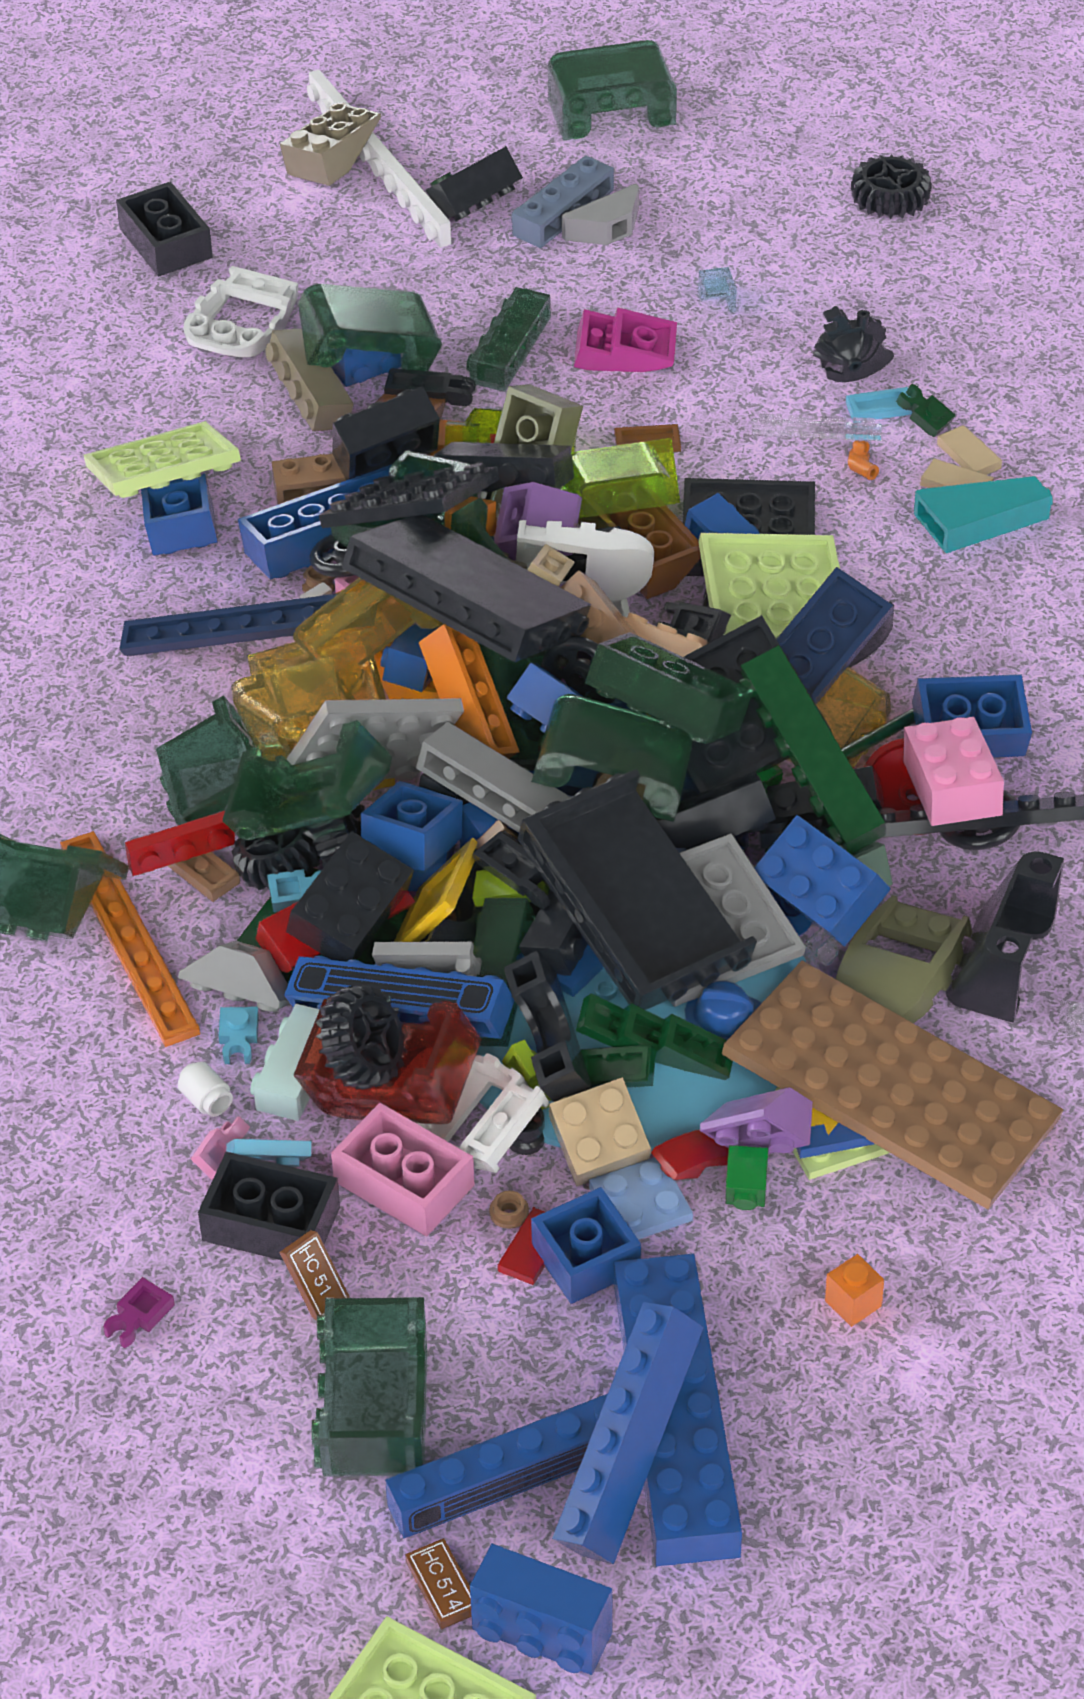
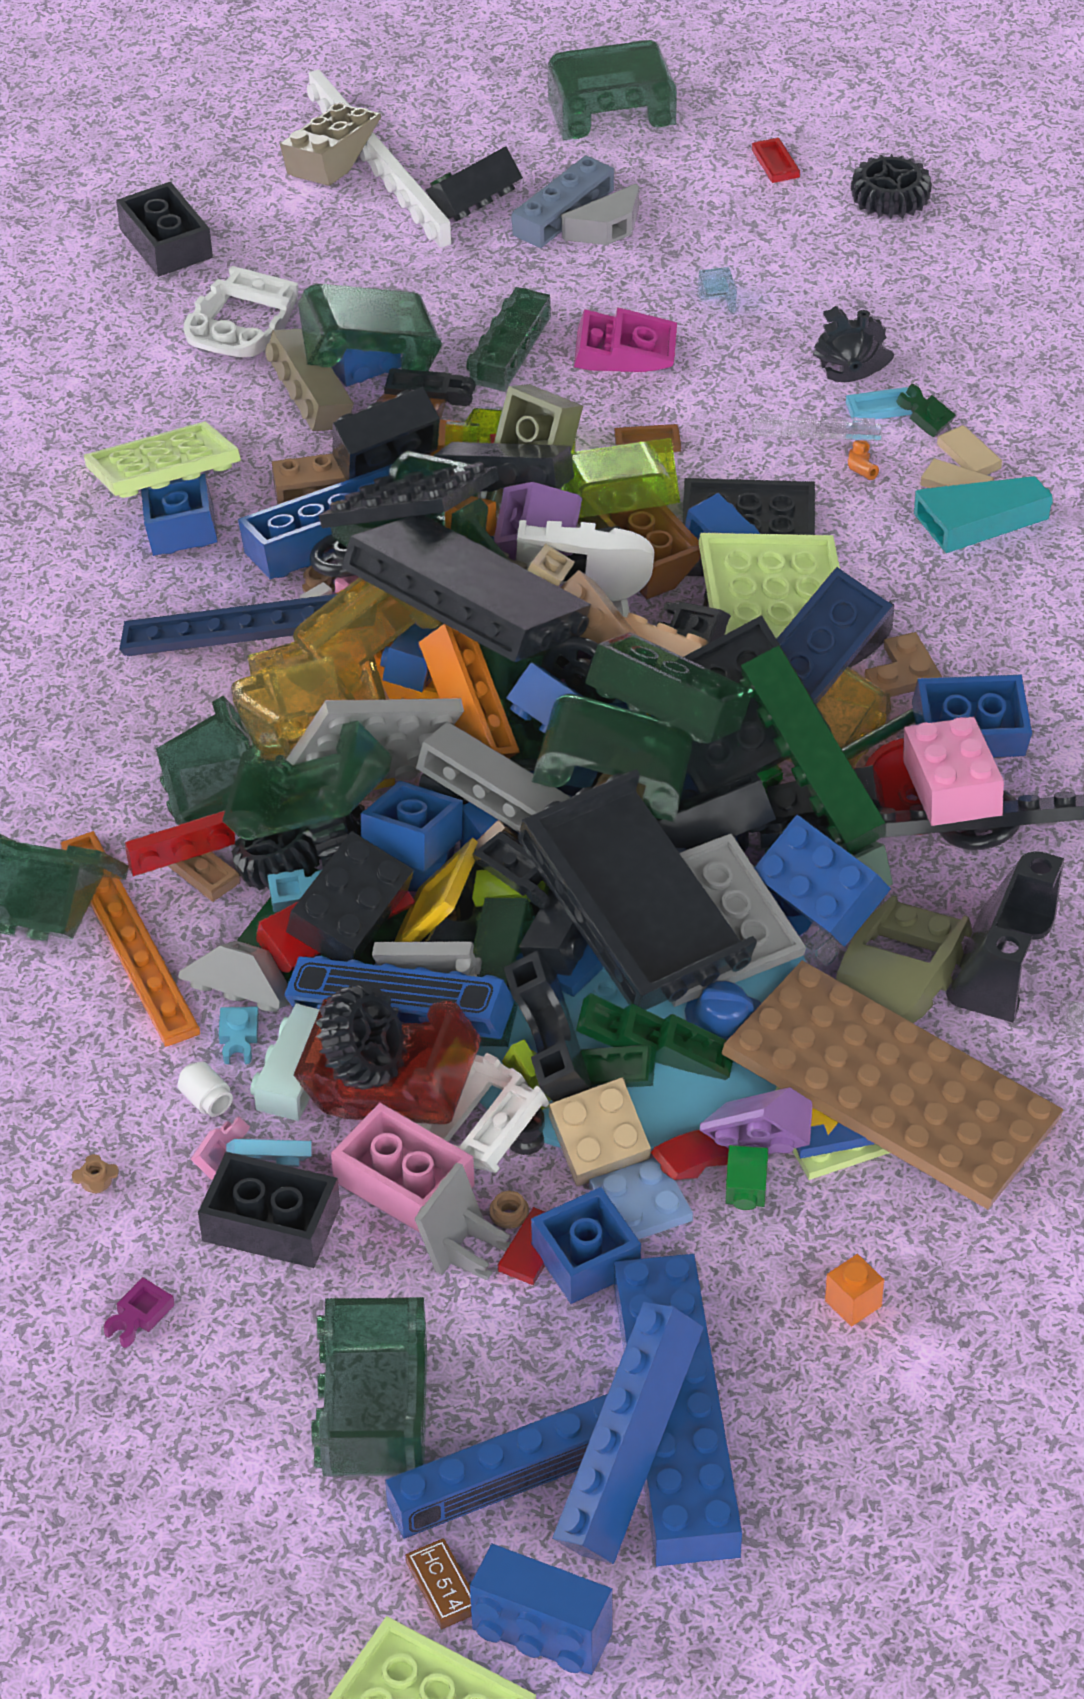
dark orange tile [279,1230,351,1321] -> none
none -> medium nougat plate [72,1154,119,1194]
none -> light grey plate [415,1163,511,1280]
none -> red tile [752,138,800,183]
none -> medium nougat plate [865,632,942,700]

